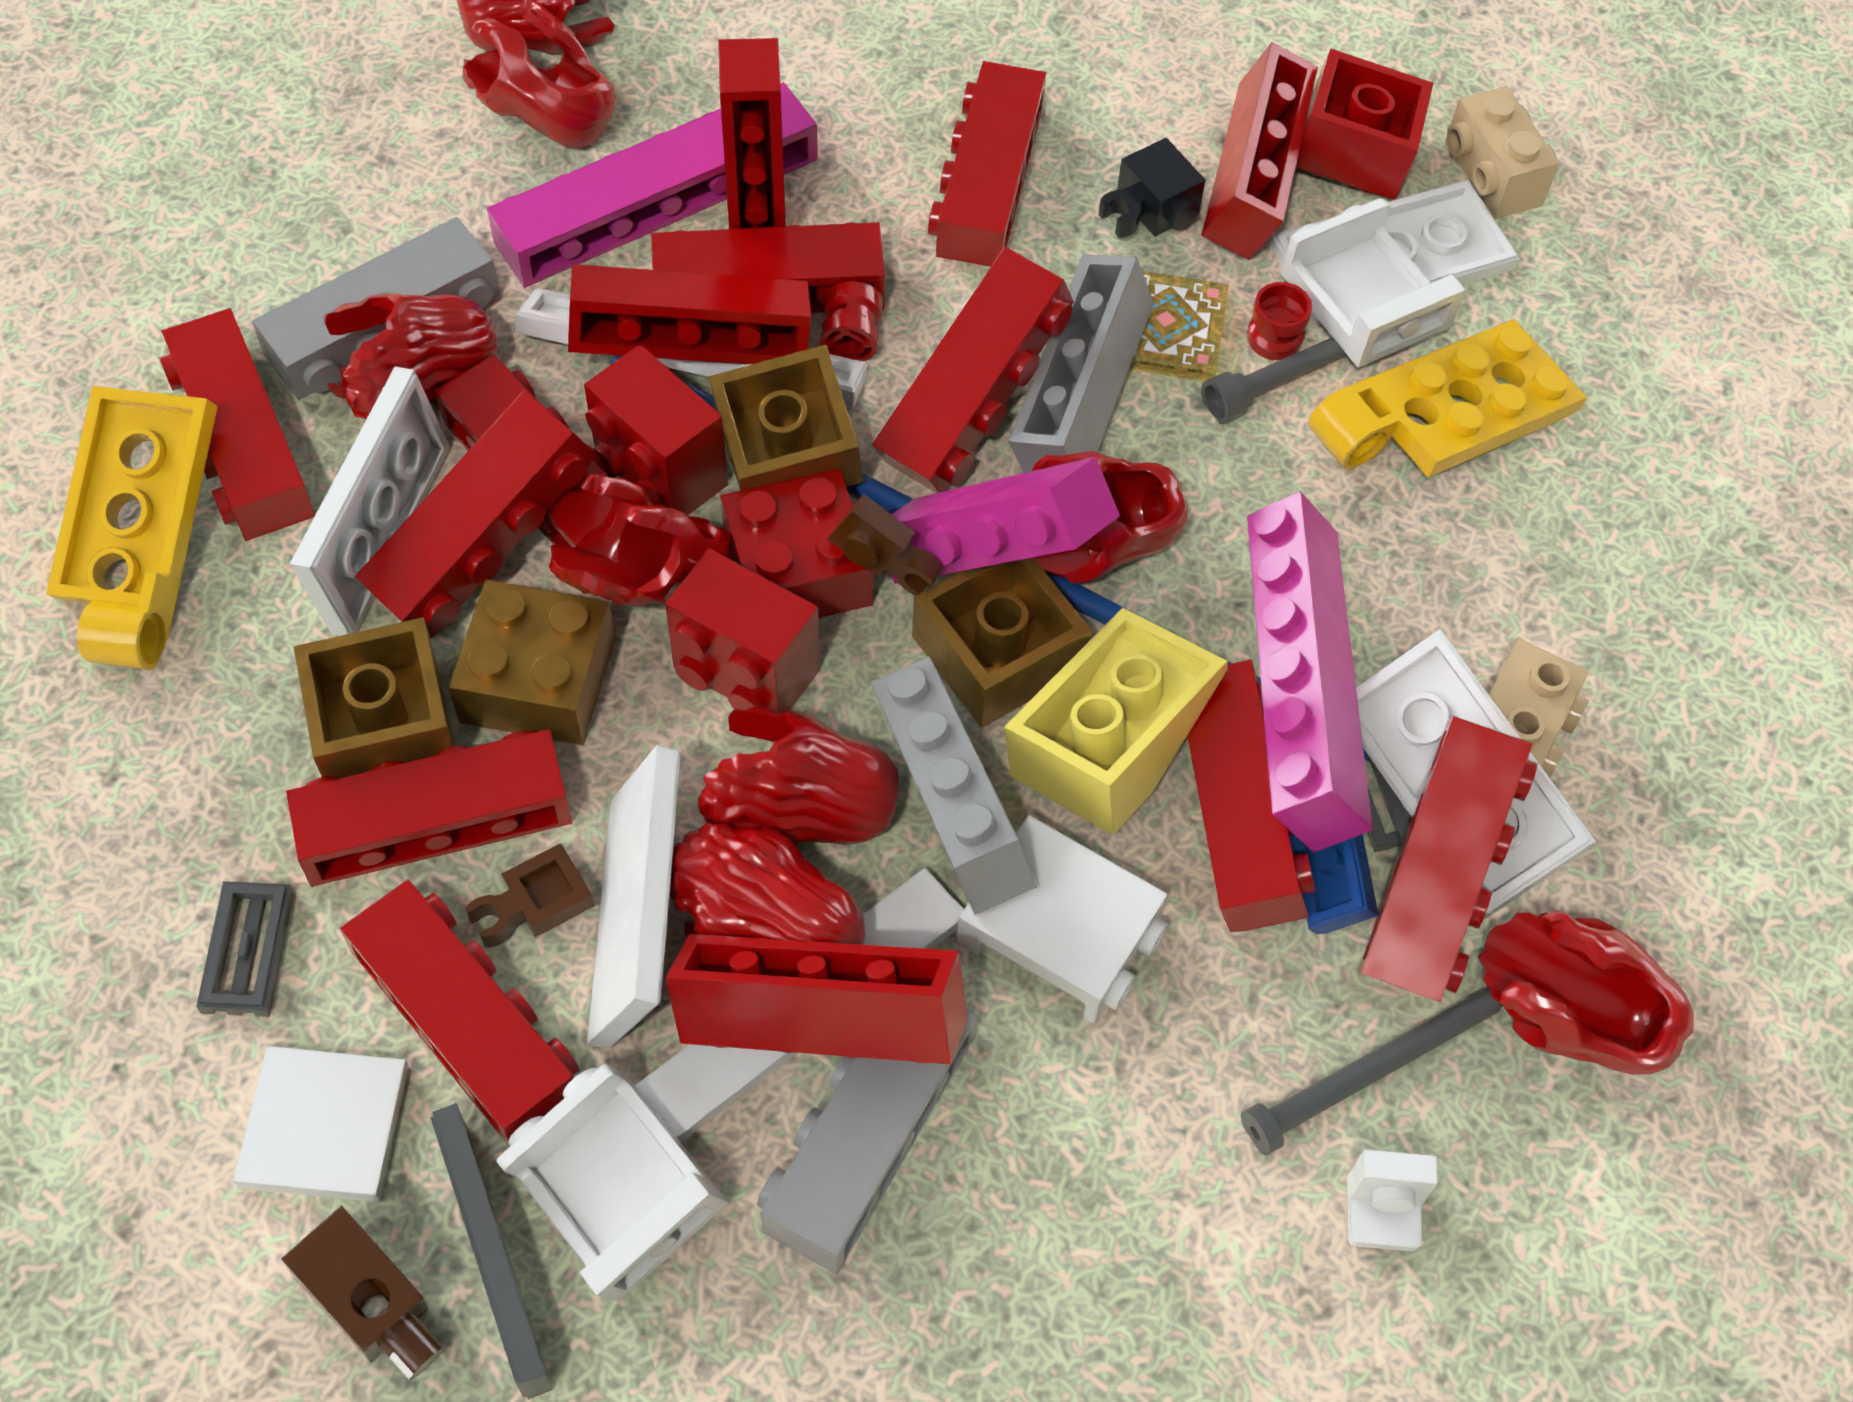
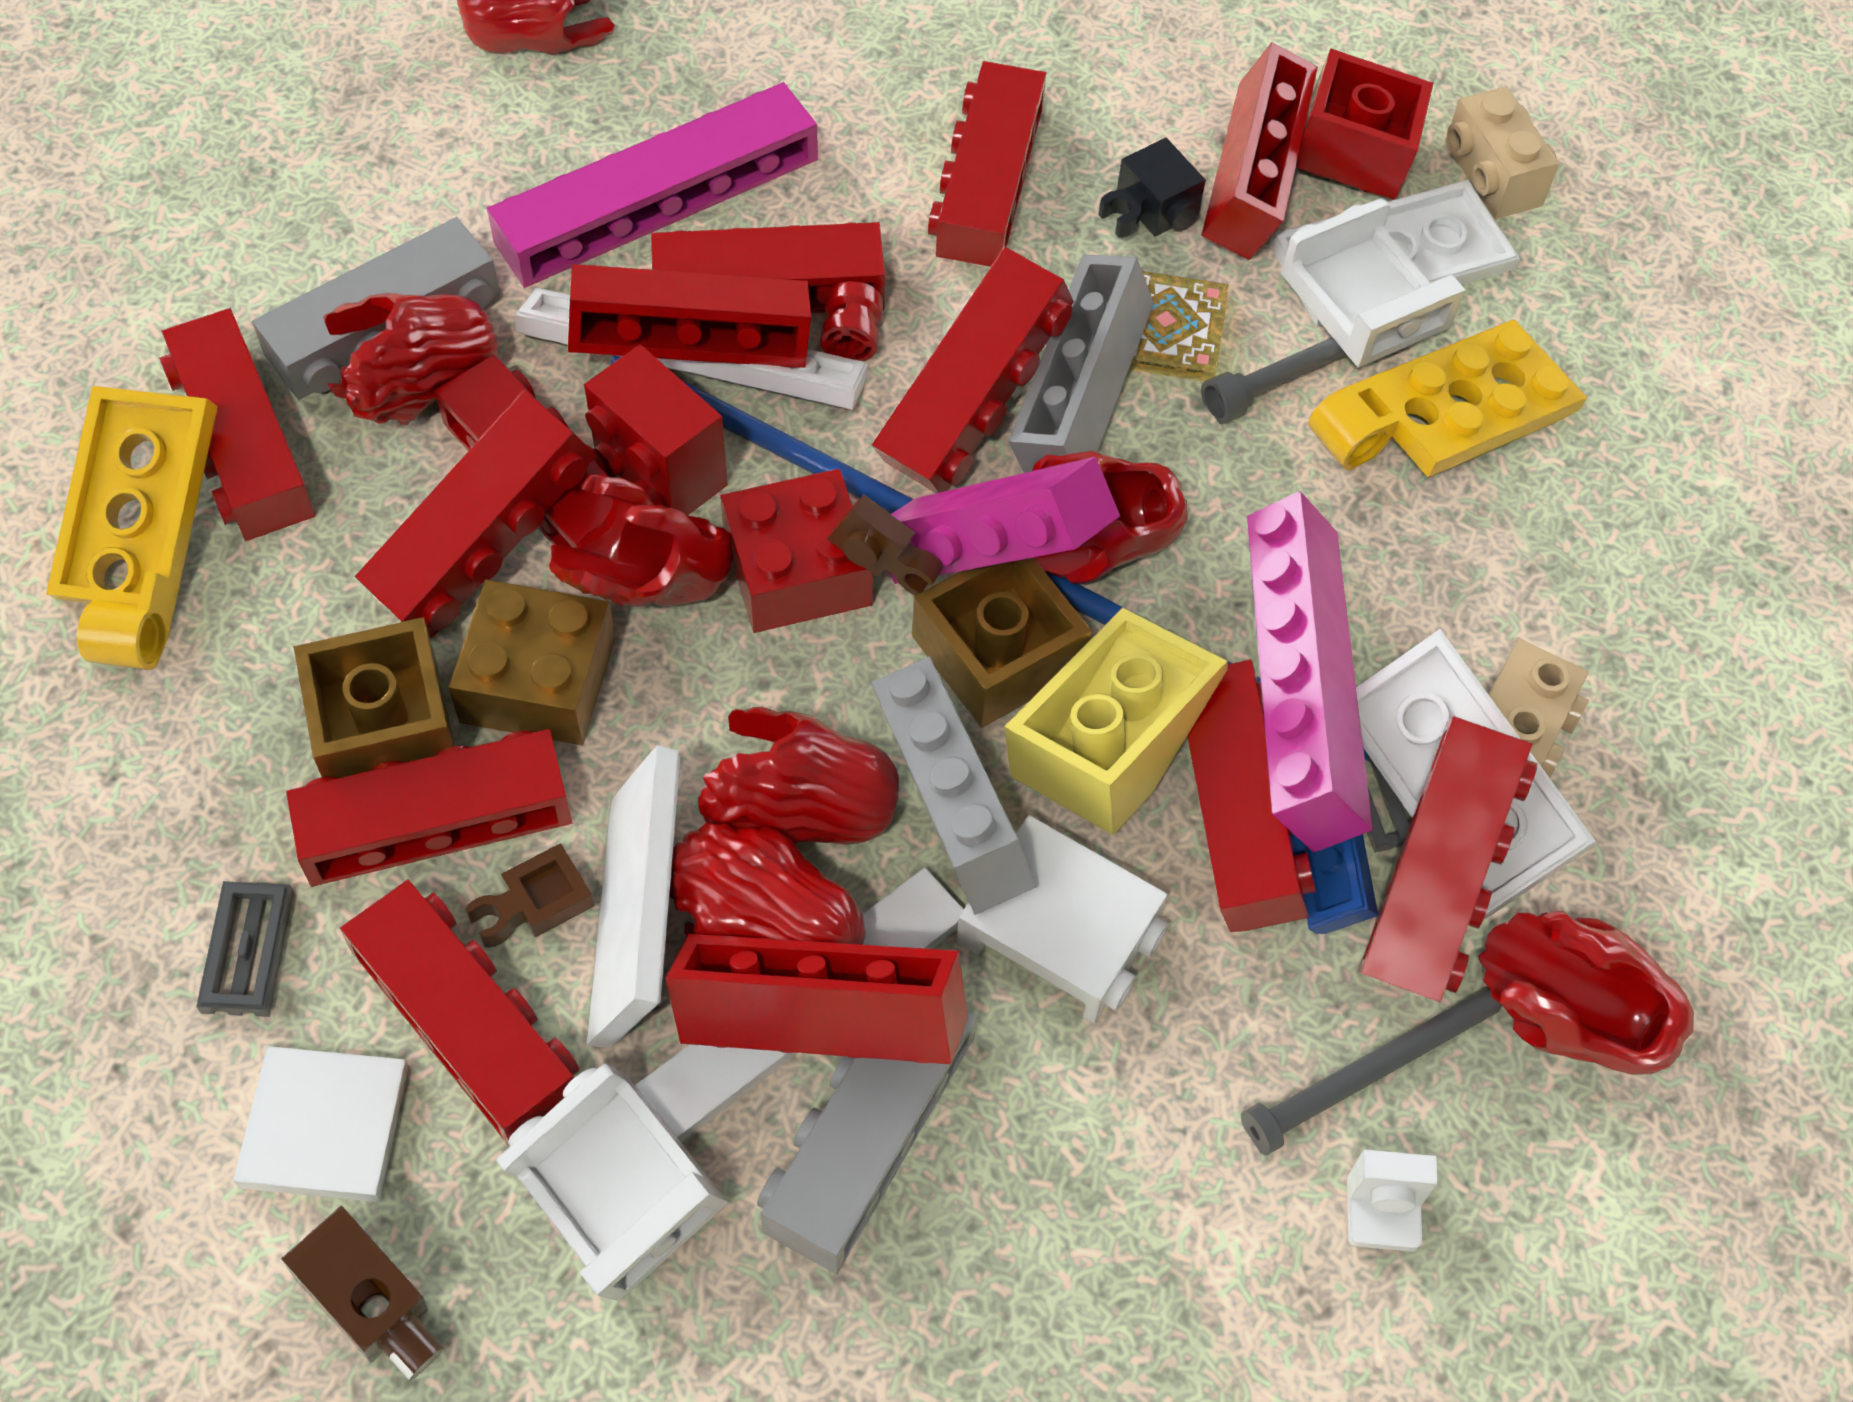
white tile [290,367,450,636] -> none
dark grey tile [431,1103,553,1400] -> none
red hair [462,0,617,149] -> none
red brick [665,548,820,712] -> none
pearl gold brick [708,345,863,490] -> none
red brick [718,38,786,229] -> none
red wheel [1247,282,1312,360] -> none

